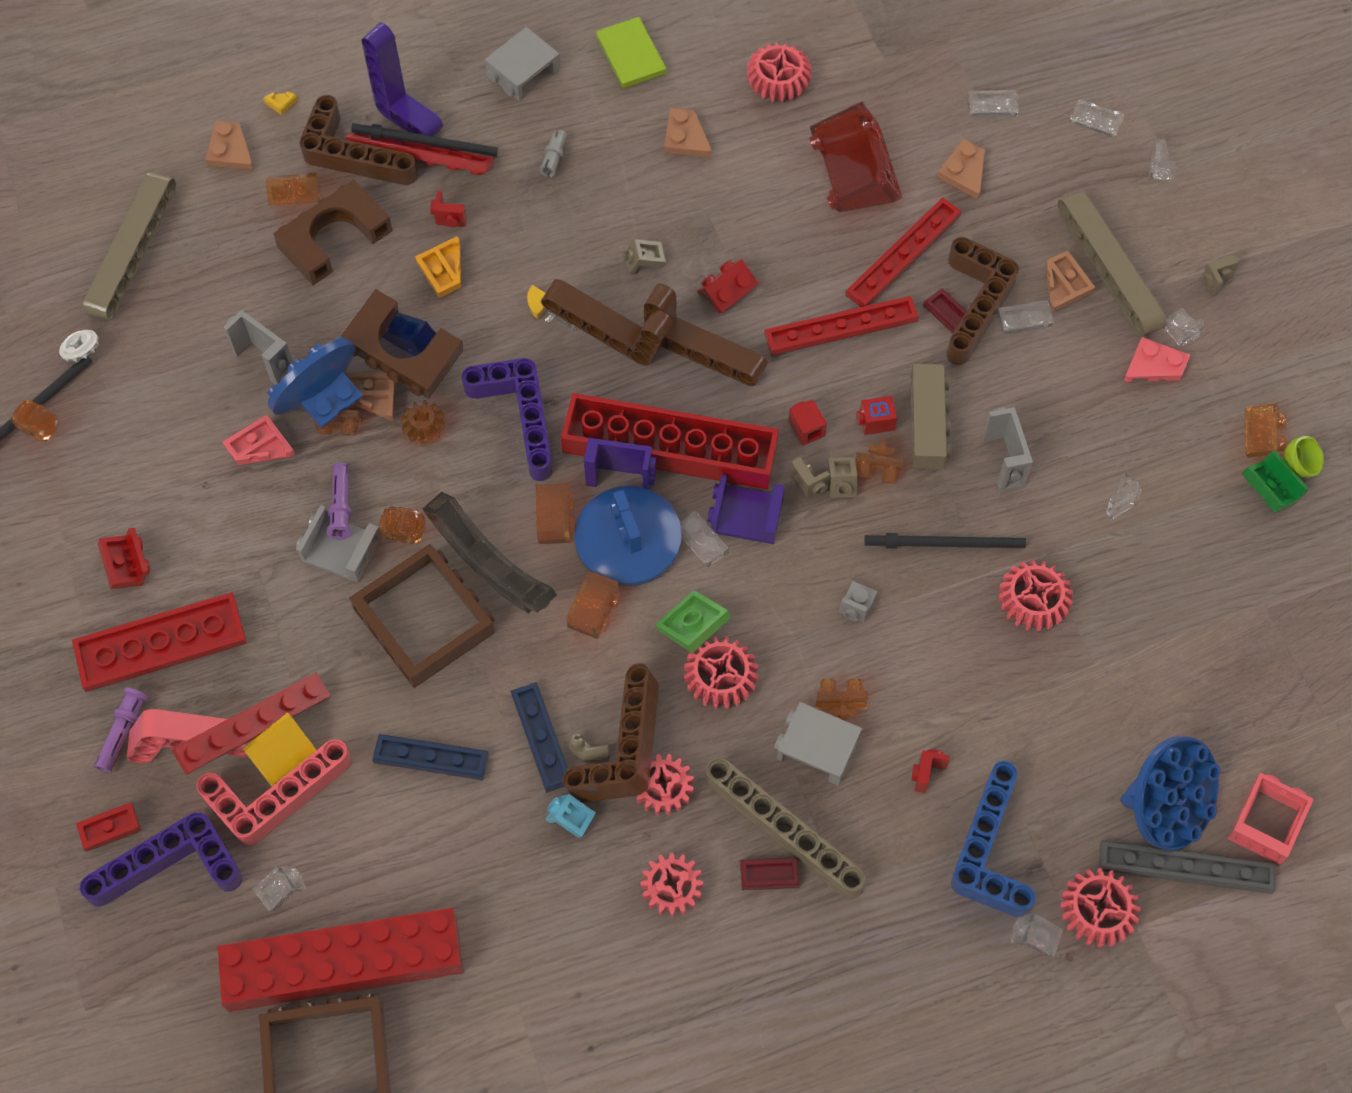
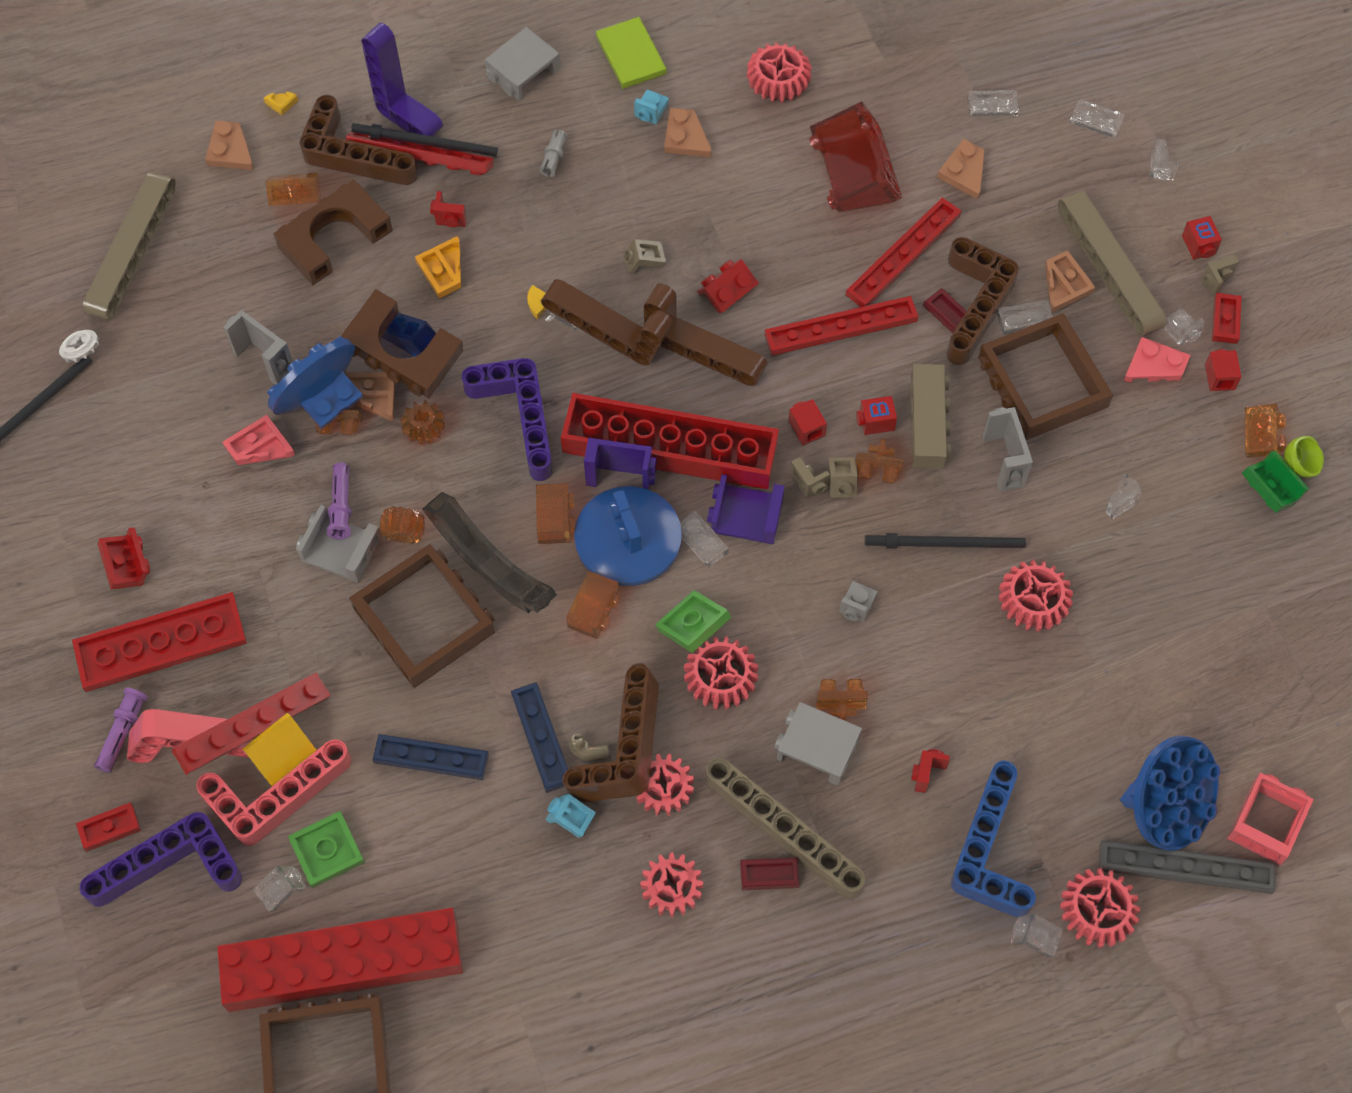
clear orange gear [11,400,60,442] -> none
none -> bright green tile [288,811,365,888]
none -> medium azure bracket [634,89,669,124]
none -> reddish brown window [978,313,1113,440]
none -> red brick [1182,216,1222,260]
none -> red brick [1205,349,1242,391]
none -> red plate [1212,293,1242,344]

